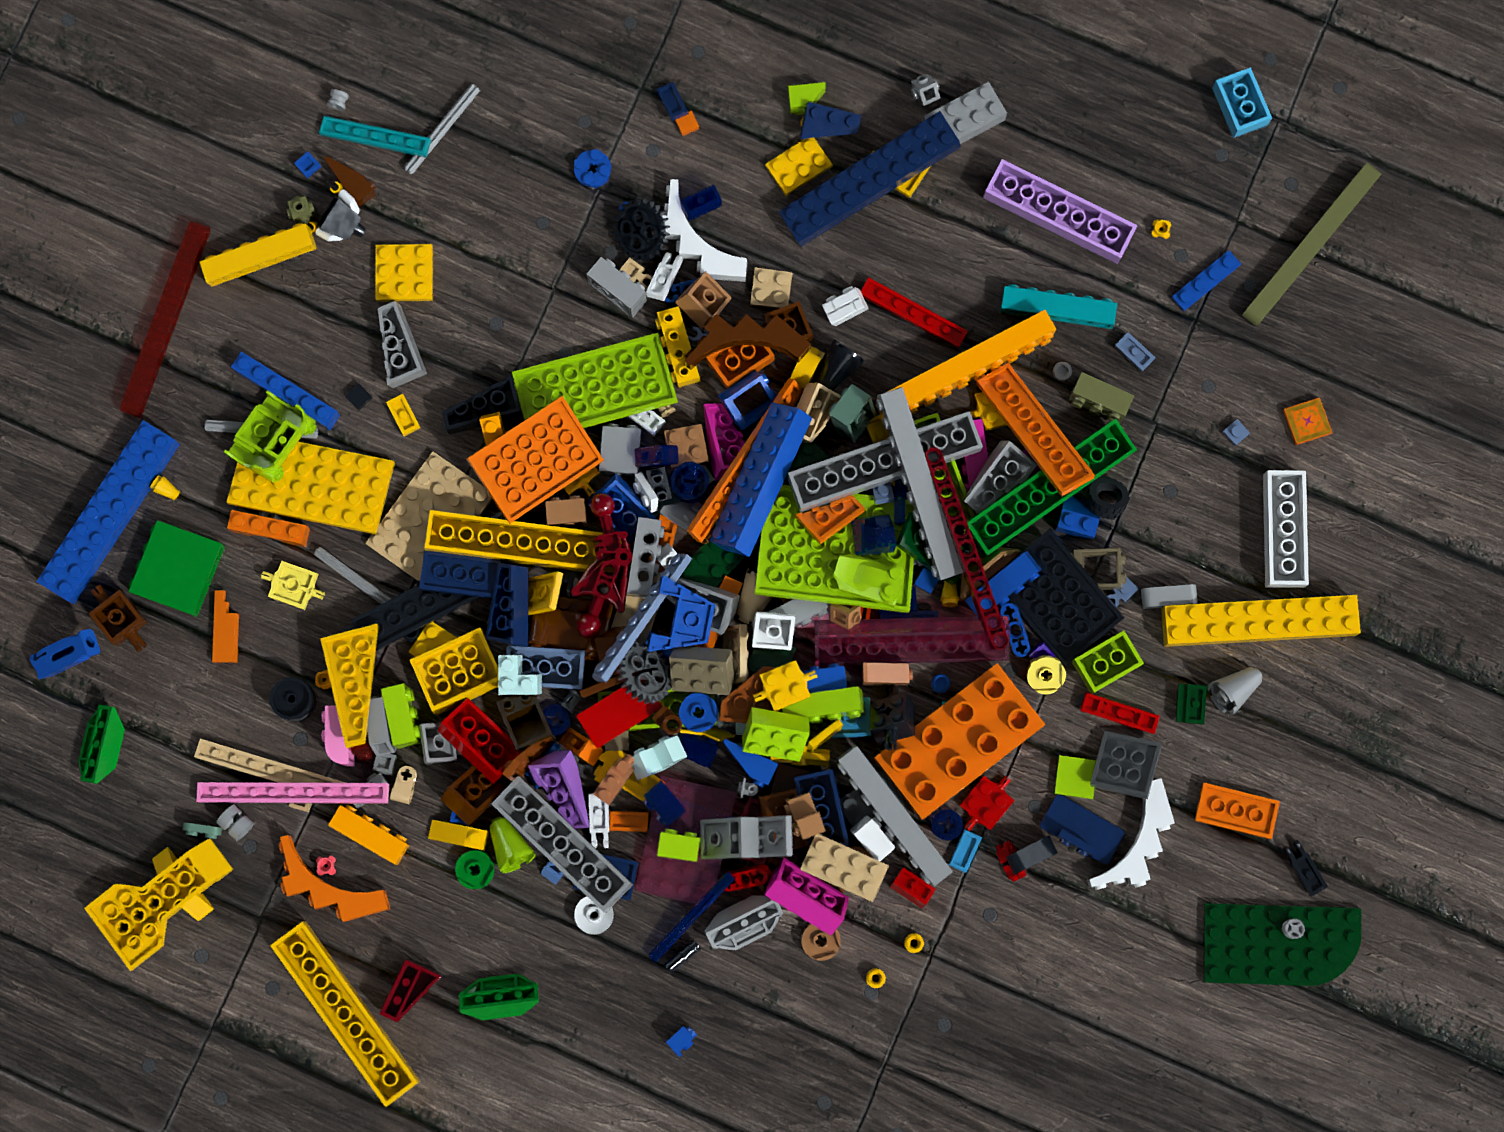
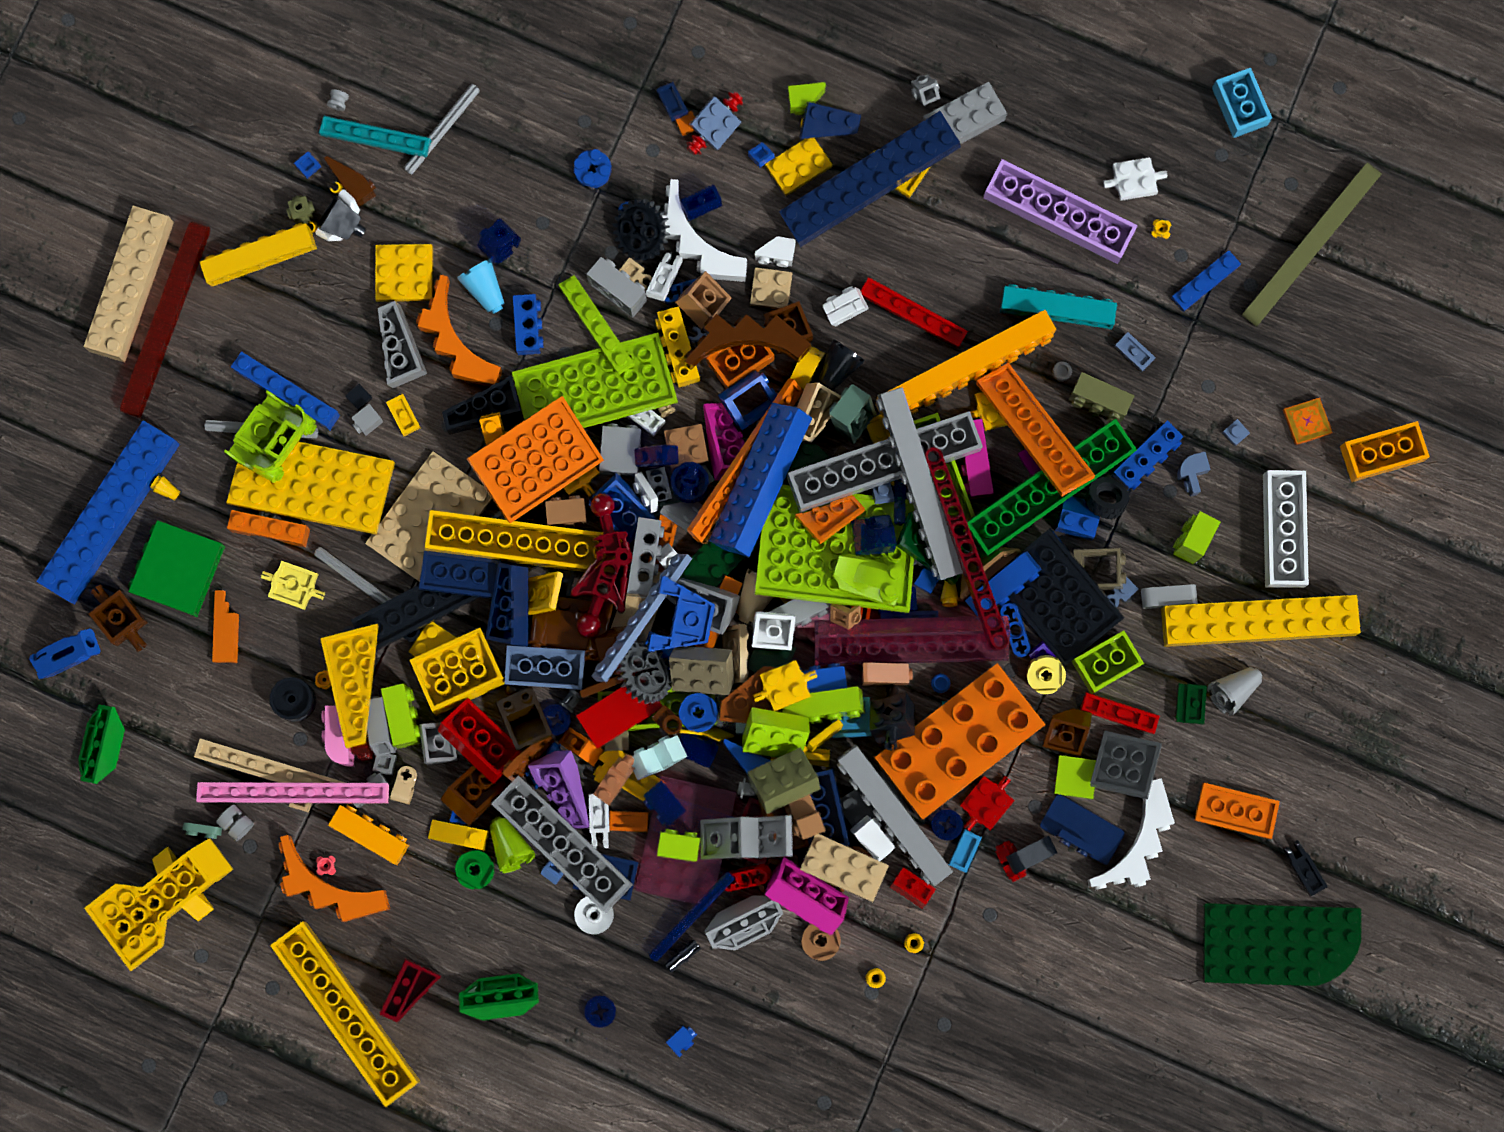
light aqua brick [498,655,542,695] -> none
light grey wedge [963,441,1037,513] -> none
light grey wheel [1282,919,1305,939] -> none
none -> tan brick [83,206,174,362]
none -> light grey brick [352,404,383,436]
none -> orange arch [416,275,502,387]
none -> medium azure cone [457,259,504,314]
none -> clear blue brick [477,218,521,264]
none -> blue brick [513,294,544,355]
none -> lime plate [558,275,634,375]
none -> clear blue gear [584,996,616,1028]
none -> sand blue plate [686,92,743,155]
none -> blue plate [748,142,774,168]
none -> olive brick [748,747,820,814]
none -> white slope [755,236,796,267]
none -> reddish brown slope [1043,708,1092,756]
none -> white plate [1103,158,1167,201]
none -> blue brick [1111,420,1184,491]
none -> lime brick [1172,511,1221,564]
none -> sand blue brick [1177,452,1211,497]
none -> light orange brick [1340,421,1430,482]

